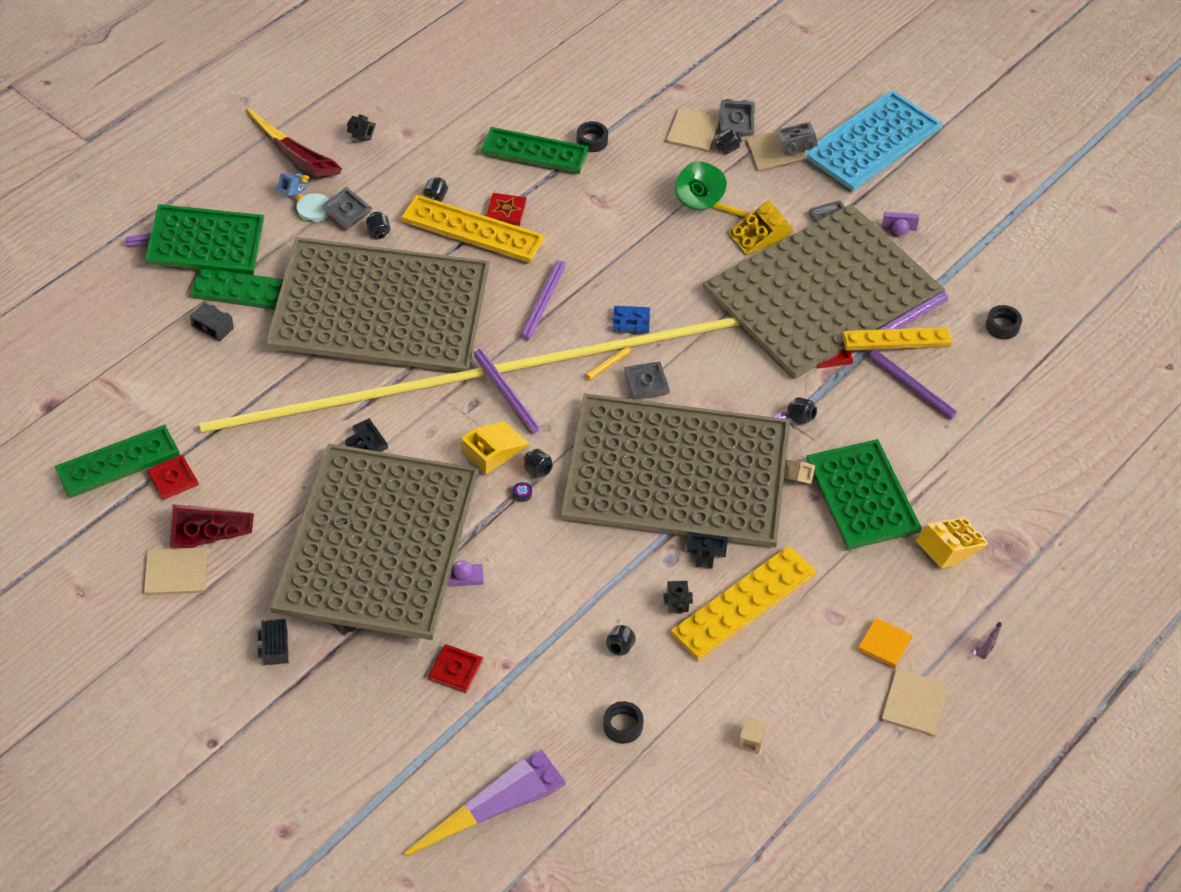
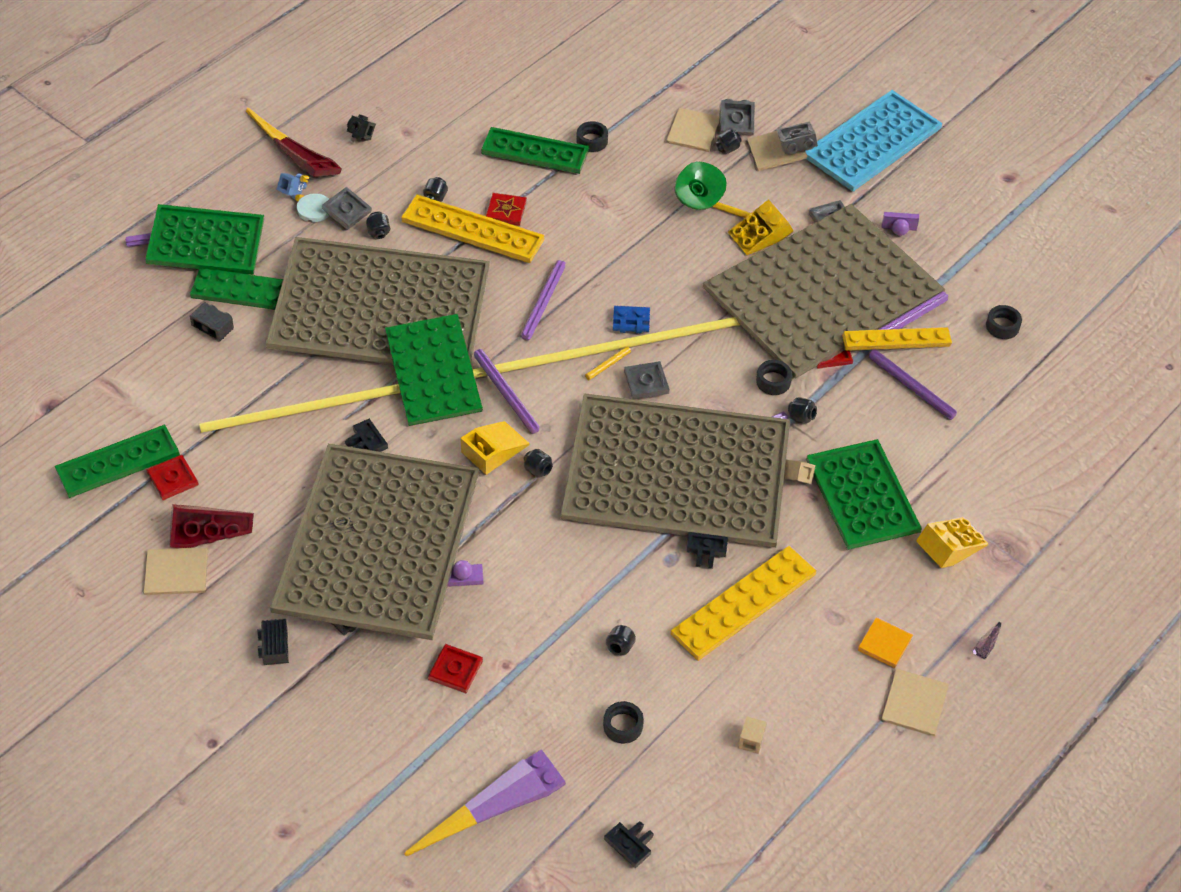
tile [513,482,532,502] -> none
pearl dark grey brick [663,580,693,614] -> none
none -> green plate [385,314,483,426]
none -> black hinge [604,821,654,869]
none -> black tyre [756,360,792,395]

